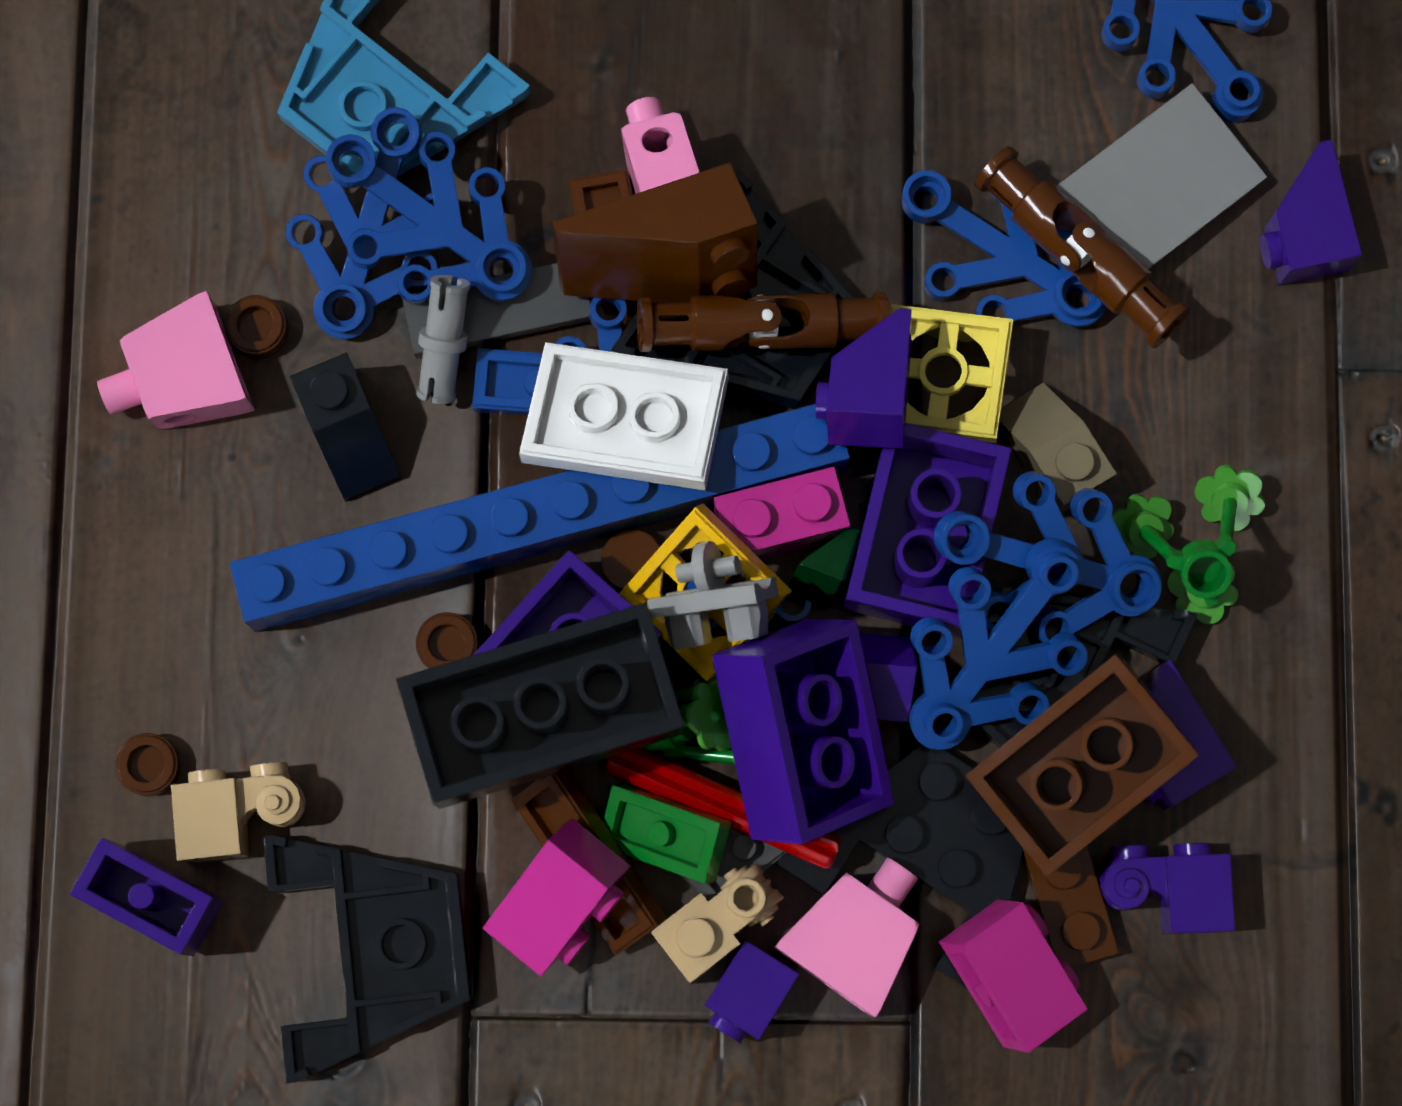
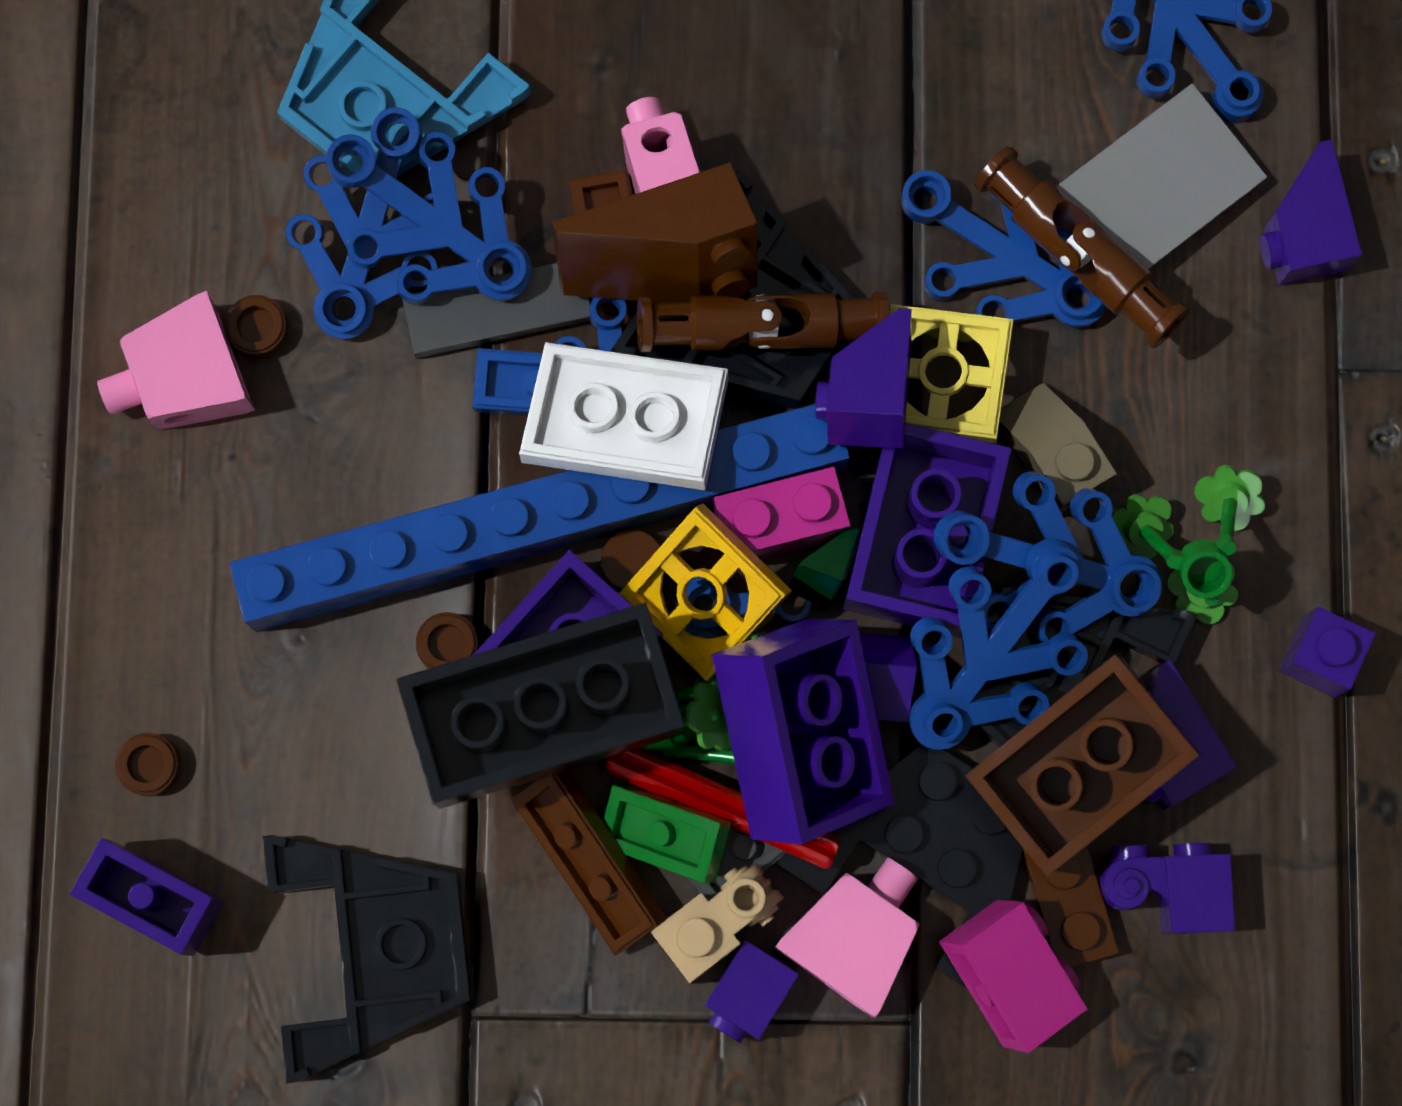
tan brick [171,762,306,864] -> none
black slope [290,352,402,501] -> none
light grey pin [416,275,470,404] -> none
dark pink brick [482,818,630,977] -> none
light grey hips [647,541,779,650] -> none
none -> dark purple brick [1278,606,1376,698]

